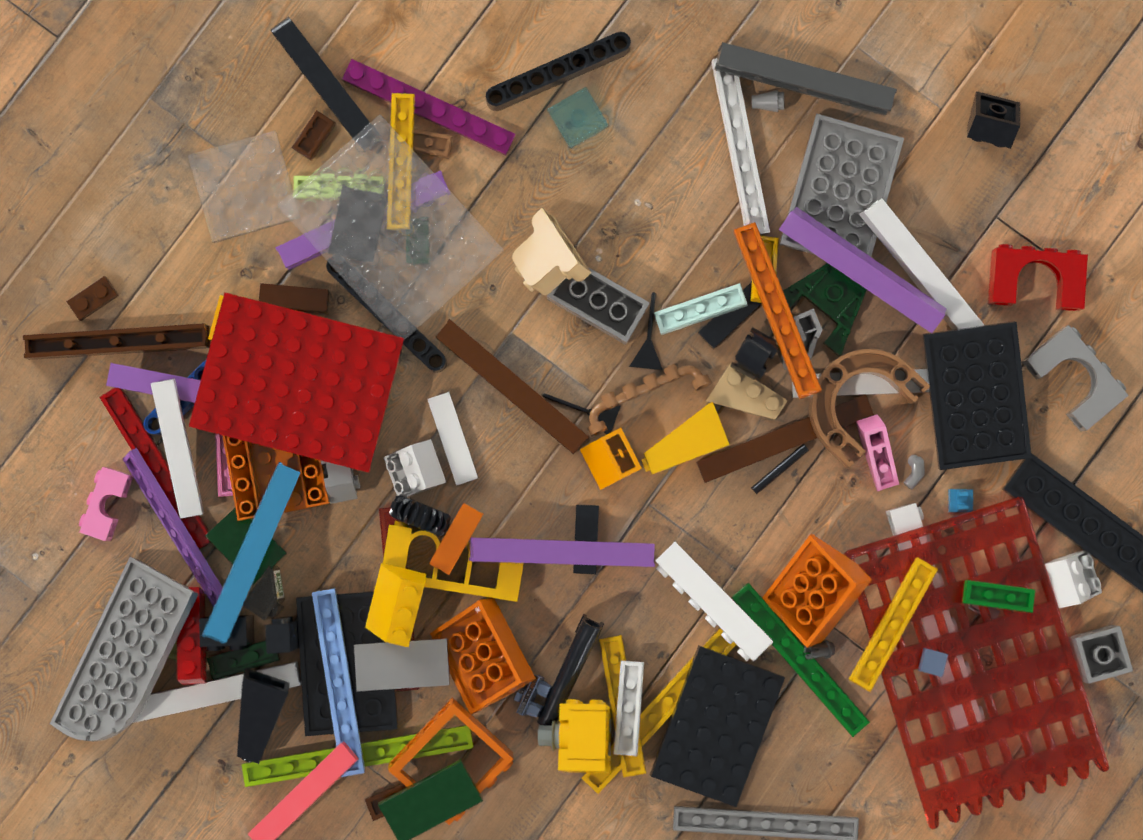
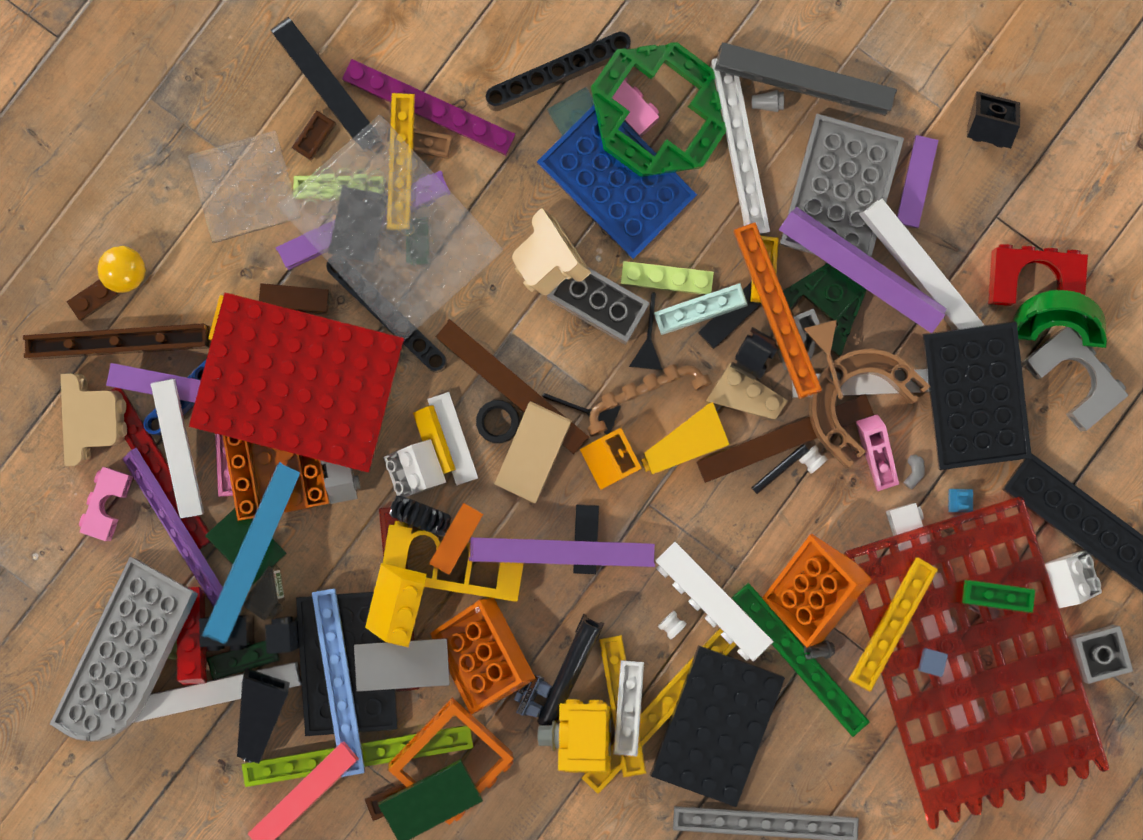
none -> tan brick [60,374,127,466]
none -> yellow piece [97,246,146,293]
none -> yellow tile [413,405,456,474]
none -> black tyre [476,400,519,444]
none -> tan tile [495,401,572,503]
none -> blue plate [536,105,697,259]
none -> green plate [591,42,726,177]
none -> bright pink brick [612,77,659,137]
none -> yellowish green plate [621,261,714,295]
none -> white wheel [658,611,687,640]
none -> white wheel [799,445,828,474]
none -> medium nougat piece [804,320,843,400]
none -> medium lavender tile [897,135,938,229]
none -> green brick [1013,290,1107,348]

